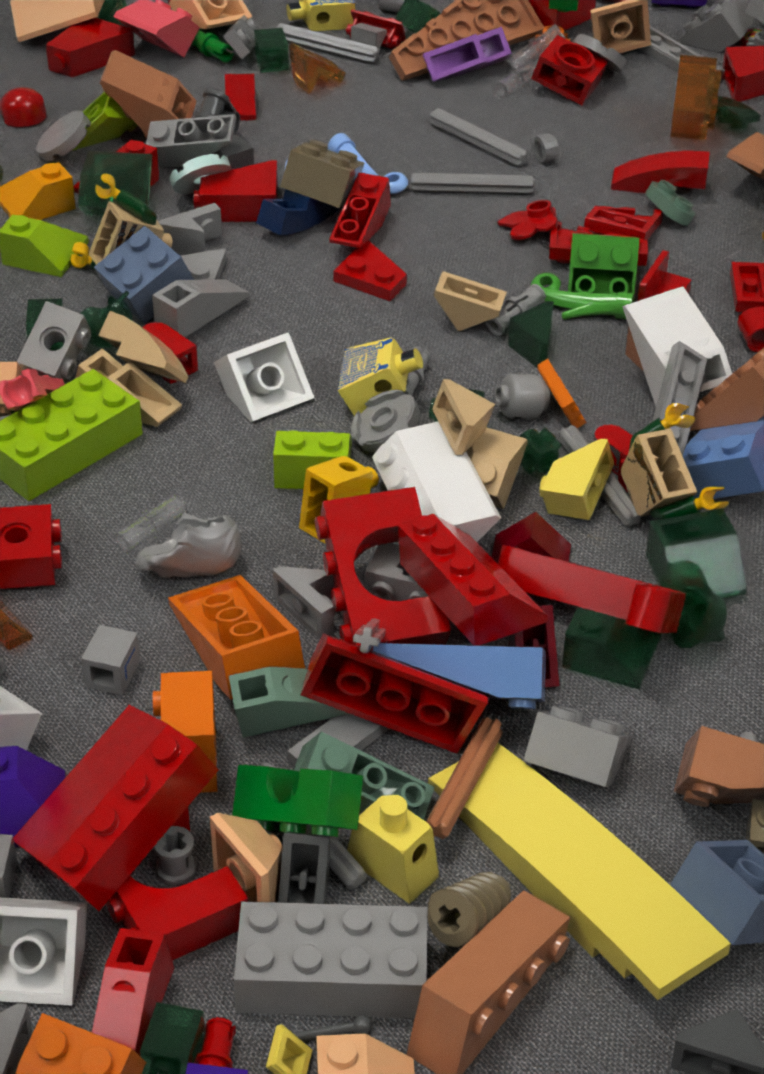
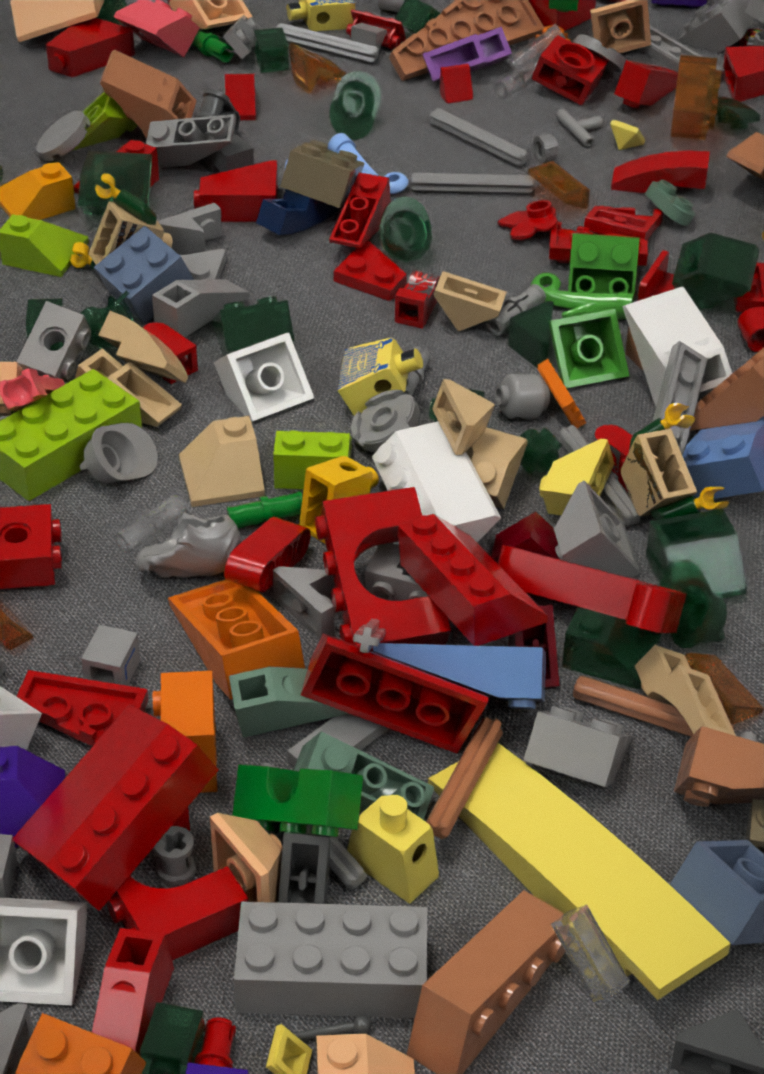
red hair [0,87,47,127] -> none
light aqua tile [169,154,232,194] -> none
dark tan piece [427,872,512,947] -> none
none -> red wing [16,670,149,747]
none -> light grey piece [79,423,158,484]
none -> tan slope [179,416,265,507]
none -> clear green slope [212,296,295,356]
none -> red beam [224,516,311,593]
none -> green pin [227,491,303,528]
none -> clear green piece [329,71,381,140]
none -> clear green piece [379,196,432,262]
none -> red leg [394,271,440,329]
none -> red slope [440,63,473,104]
none -> clear orange slope [527,161,590,209]
none -> bright green slope [548,309,629,389]
none -> clear piece [551,904,630,1002]
none -> light grey slope [554,480,640,577]
none -> light grey piece [556,109,603,147]
none -> nougat axle [573,676,734,737]
none -> light yellow slope [610,120,645,150]
none -> red slope [614,60,687,109]
none -> tan slope [635,645,736,736]
none -> clear green slope [672,232,759,310]
none -> clear orange slope [685,653,764,725]

